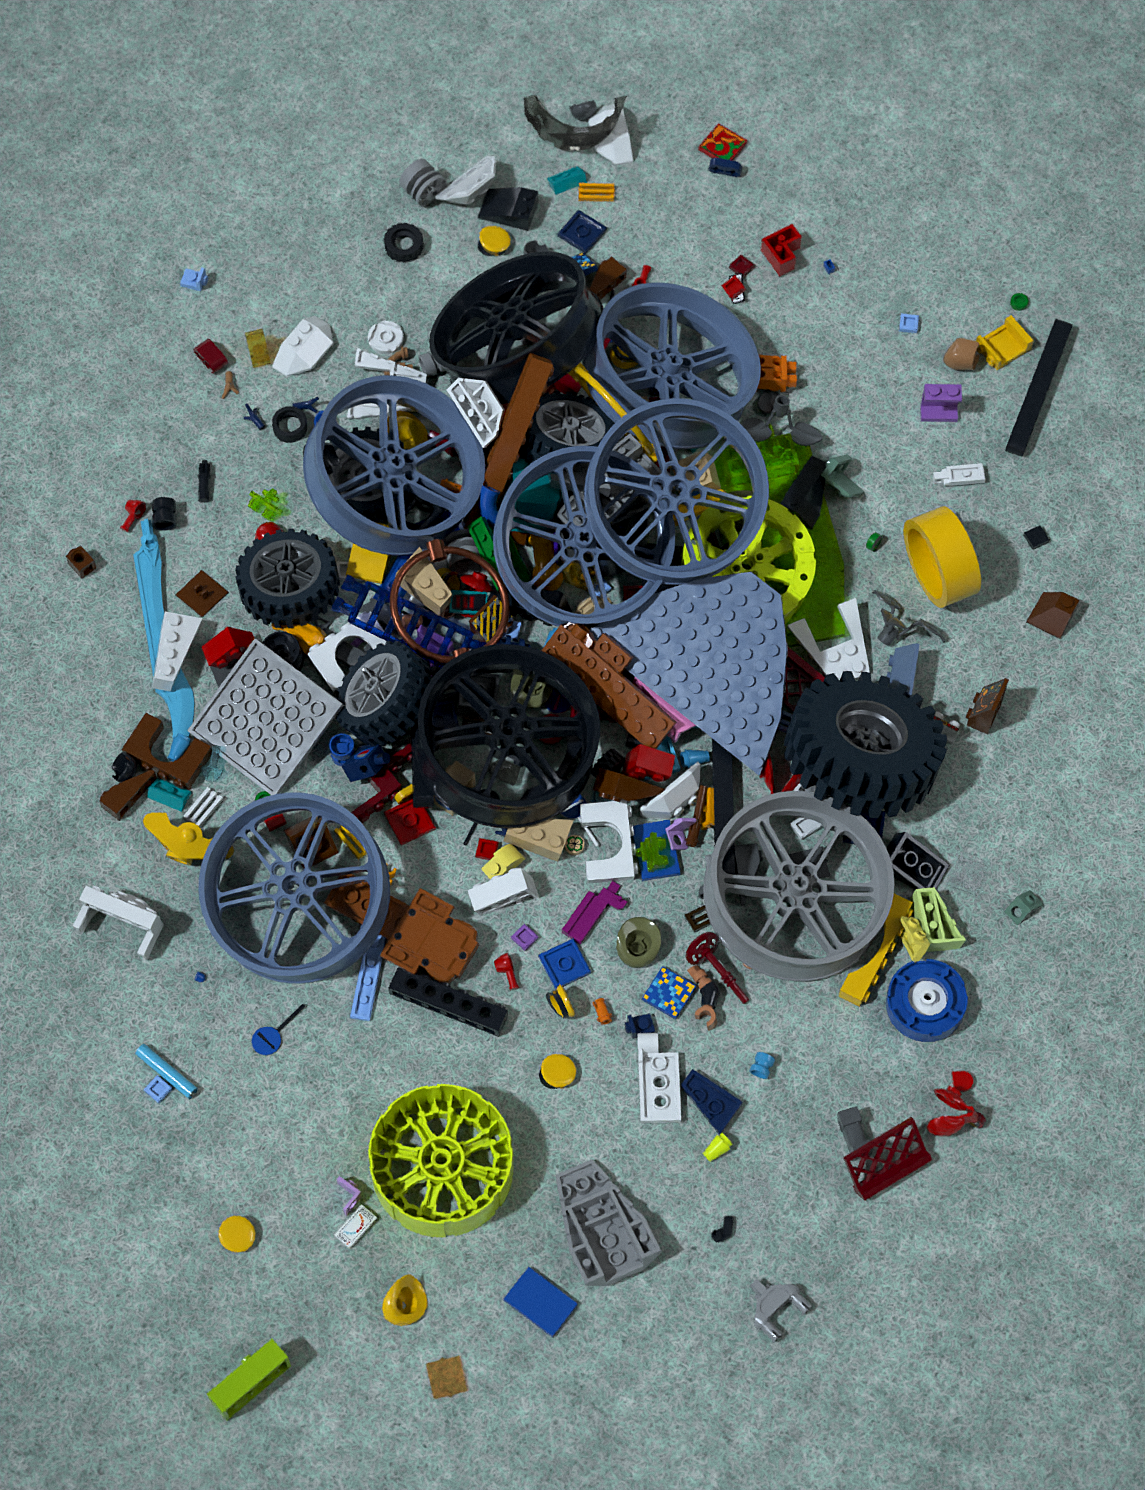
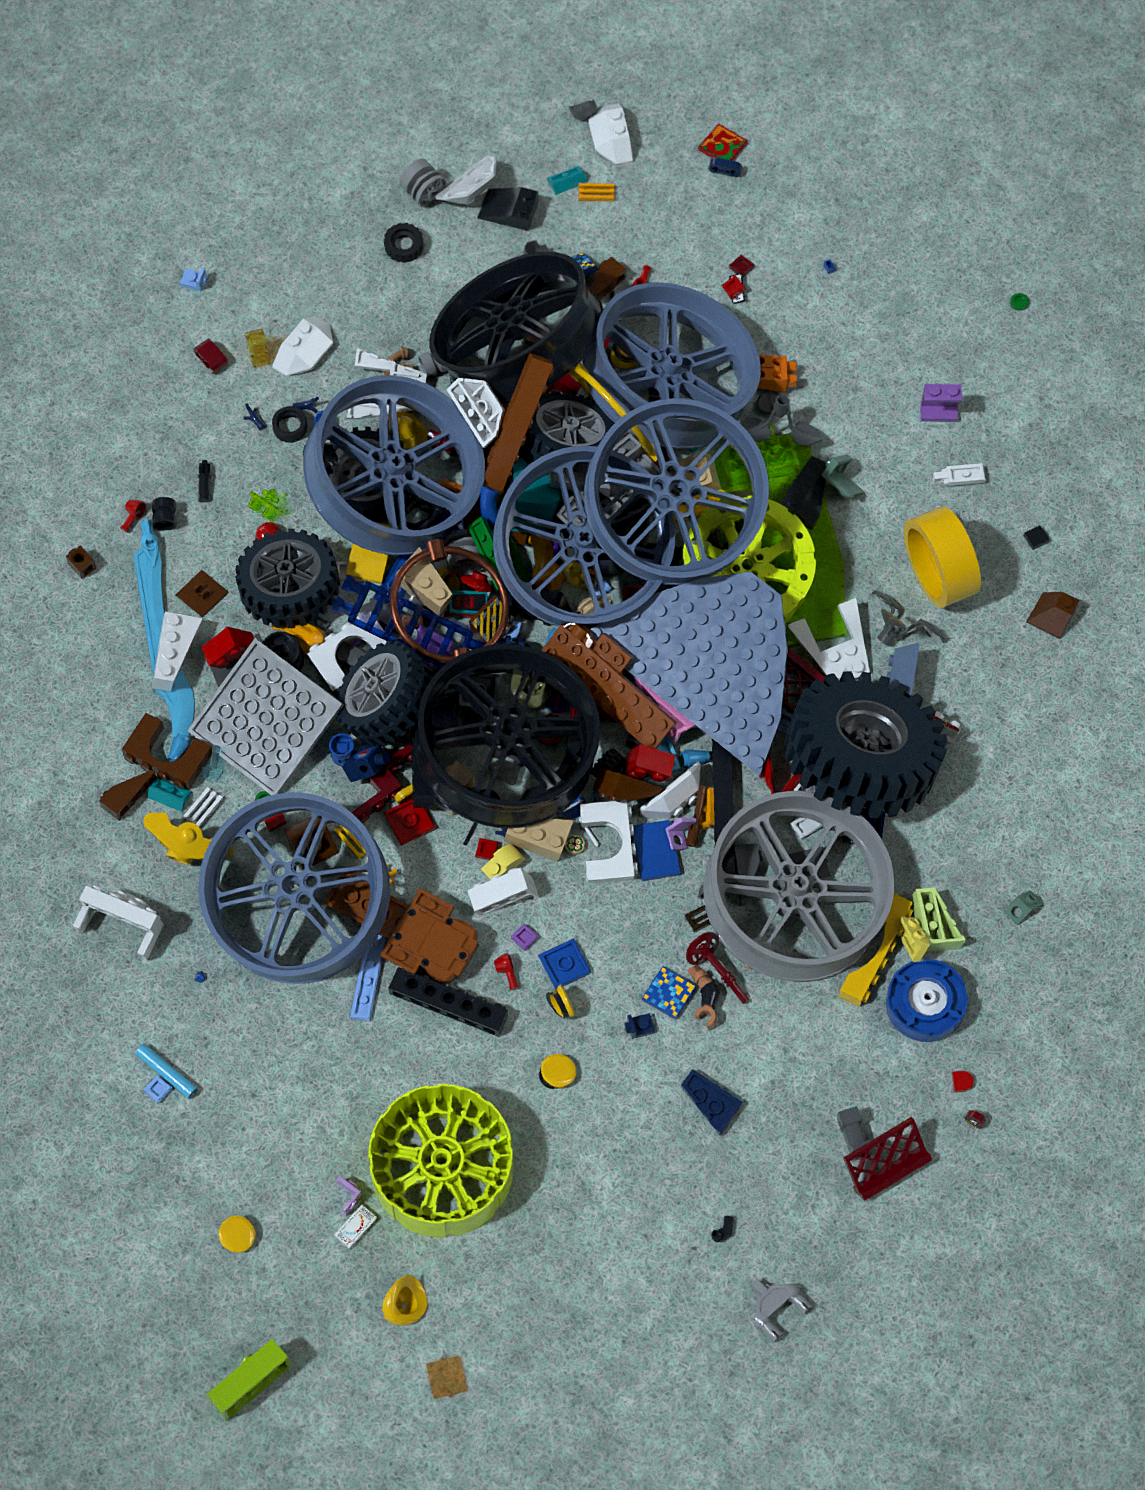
black hair [111,752,137,783] -> none
medium nougat bar [221,371,239,399] -> none
blue piece [251,1004,305,1055] -> none
white tile [368,321,404,354] -> none
yellow piece [478,226,511,256] -> none
blue tile [503,1267,578,1338] -> none
clear smoke windscreen [524,95,627,151] -> none
light grey wedge [555,1159,661,1286] -> none
dark blue tile [557,209,607,254] -> none
magenta piece [562,881,627,945] -> none
orange pin [592,998,612,1025] -> none
olive hat [617,917,661,968] -> none
clear neon green hips [635,832,668,872] -> none
white hinge [637,1033,681,1123] -> none
neon yellow cone [702,1133,733,1162] -> none
dark azure wheel [749,1052,775,1079] -> none
red brick [761,224,802,277] -> none
green tile [866,532,882,552] -> none
black slope [886,832,950,890] -> none
light blue tile [899,313,919,333] -> none
red animal [927,1085,978,1137] -> none
medium nougat piece [943,338,980,370] -> none
reddish brown slope [965,678,1009,735] -> none
yellow panel [976,315,1034,370] -> none
black beam [1005,319,1073,457] -> none

